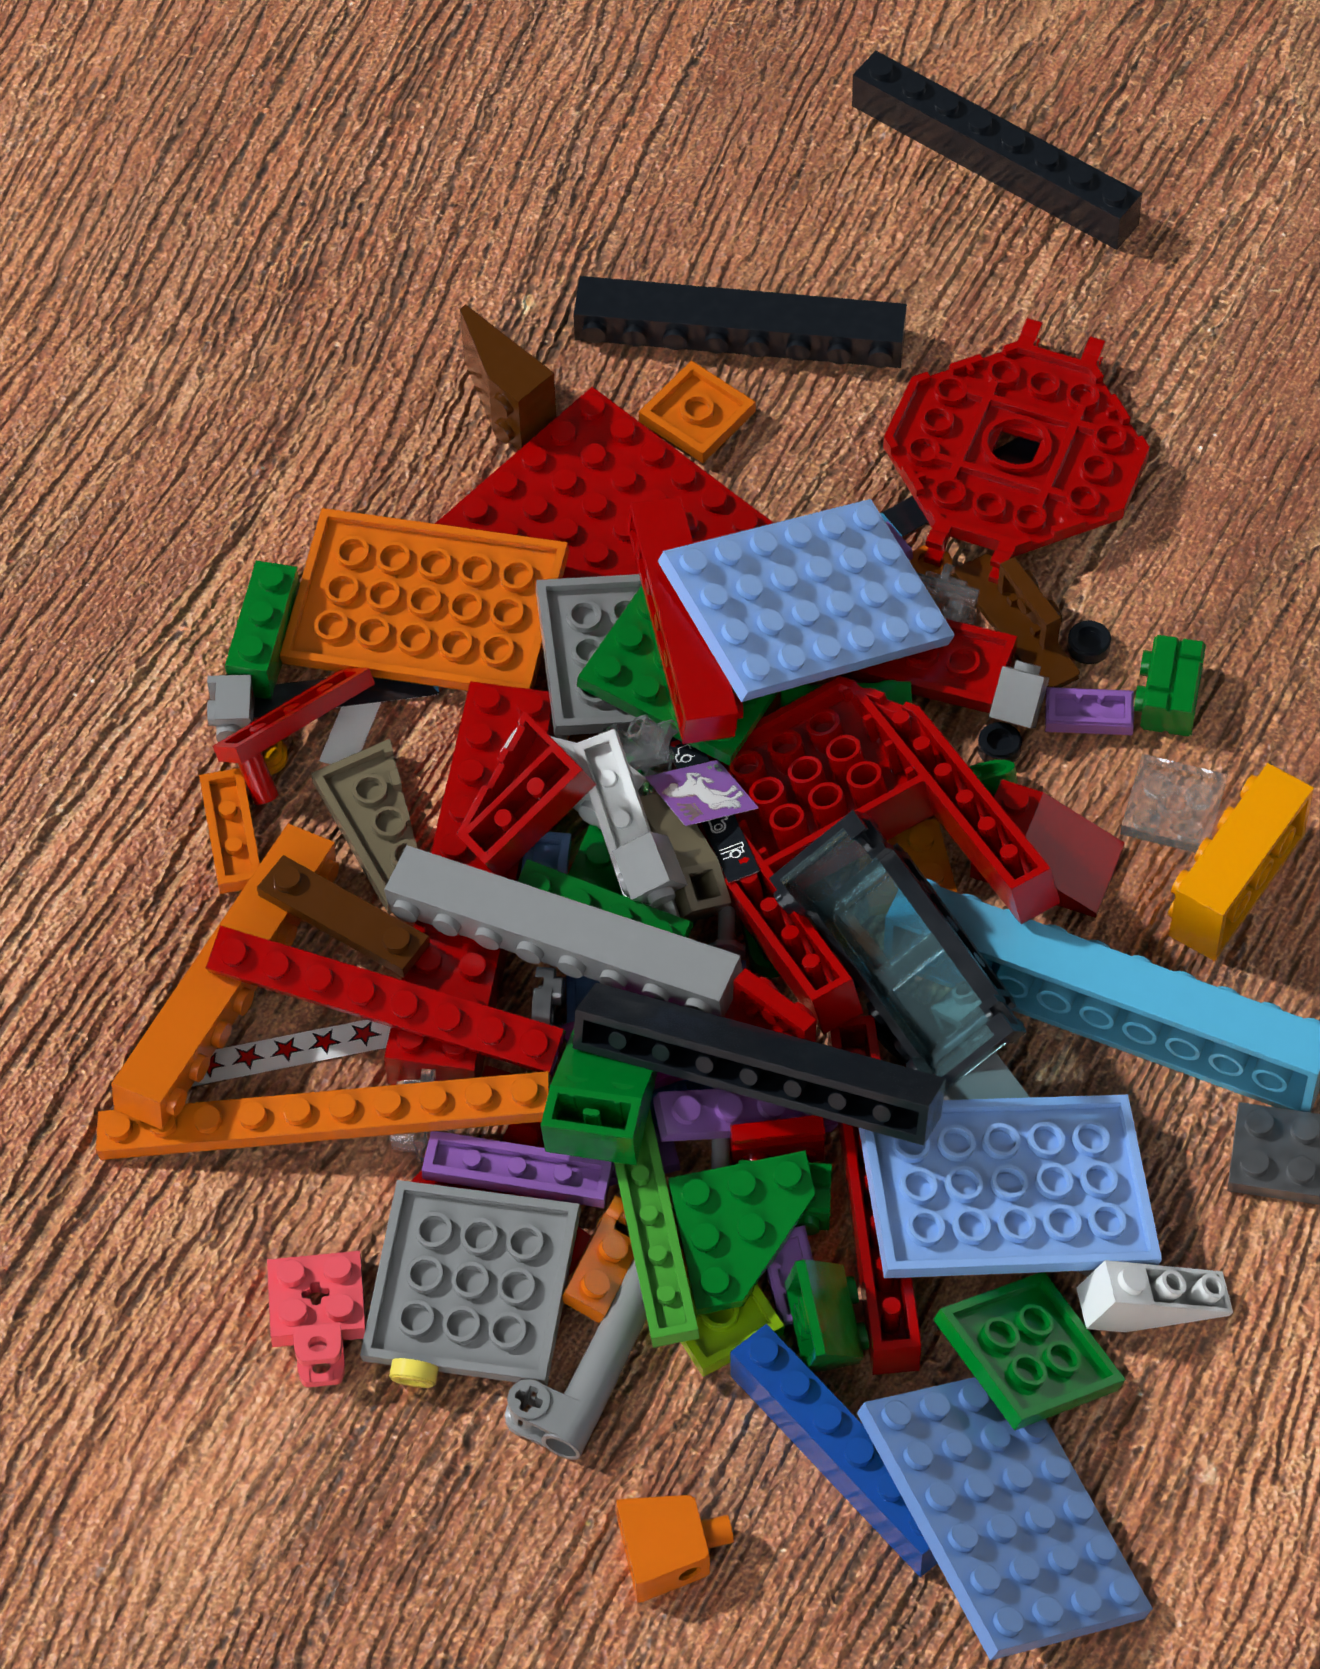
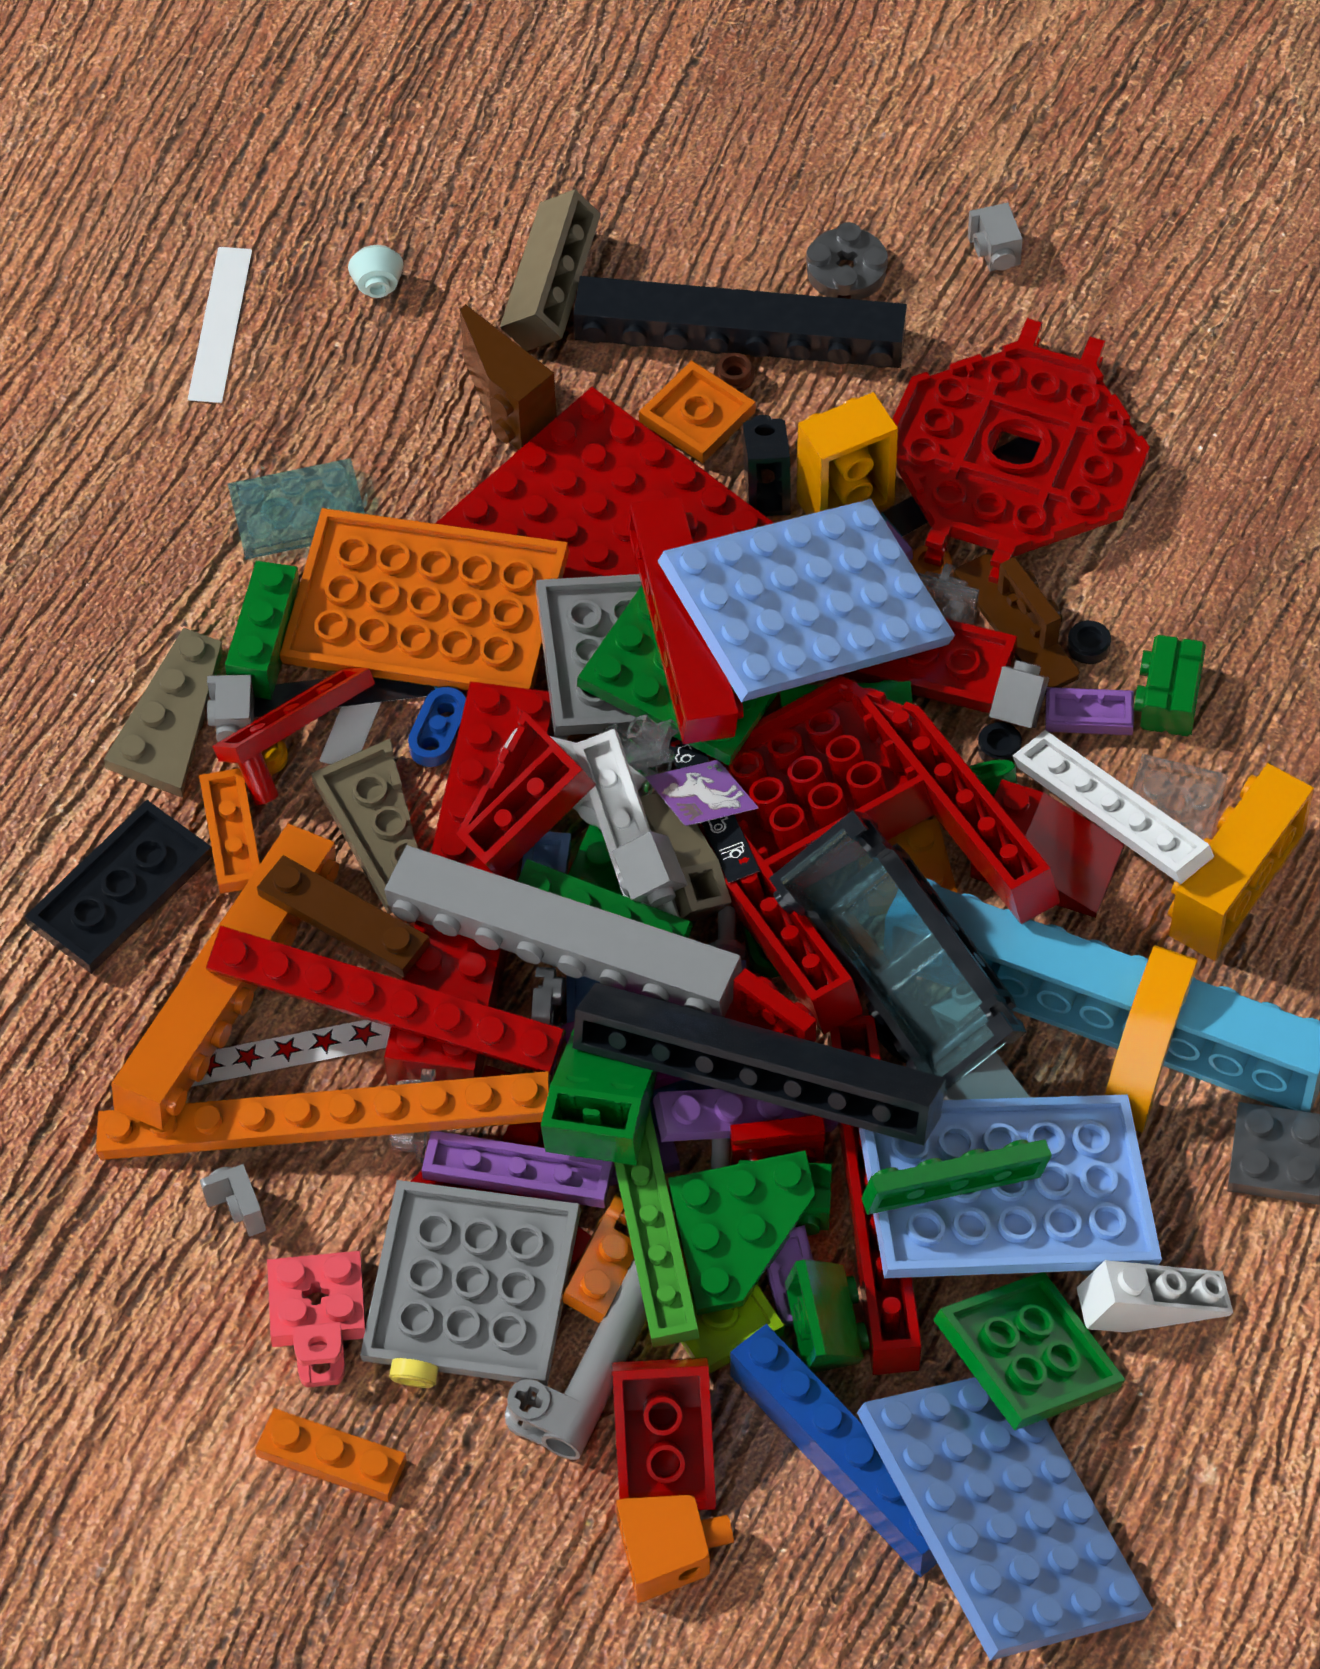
black brick [852,50,1142,250] -> none
none -> black plate [25,800,213,974]
none -> dark tan wing [104,628,223,798]
none -> white sticker [188,247,252,403]
none -> light grey bracket [200,1164,266,1237]
none -> clear light blue plate [228,458,365,560]
none -> orange plate [255,1408,407,1502]
none -> light aqua cone [348,245,404,298]
none -> blue plate [408,687,466,767]
none -> dark tan brick [500,189,601,351]
none -> red slope [612,1357,716,1510]
none -> copper plate [714,353,755,392]
none -> black torso [743,415,791,517]
none -> light orange brick [797,392,898,515]
none -> flat silver plate [806,222,888,300]
none -> green plate [861,1139,1052,1215]
none -> light grey brick [968,203,1023,272]
none -> white plate [1012,730,1214,884]
none -> light orange slope [1105,945,1198,1133]

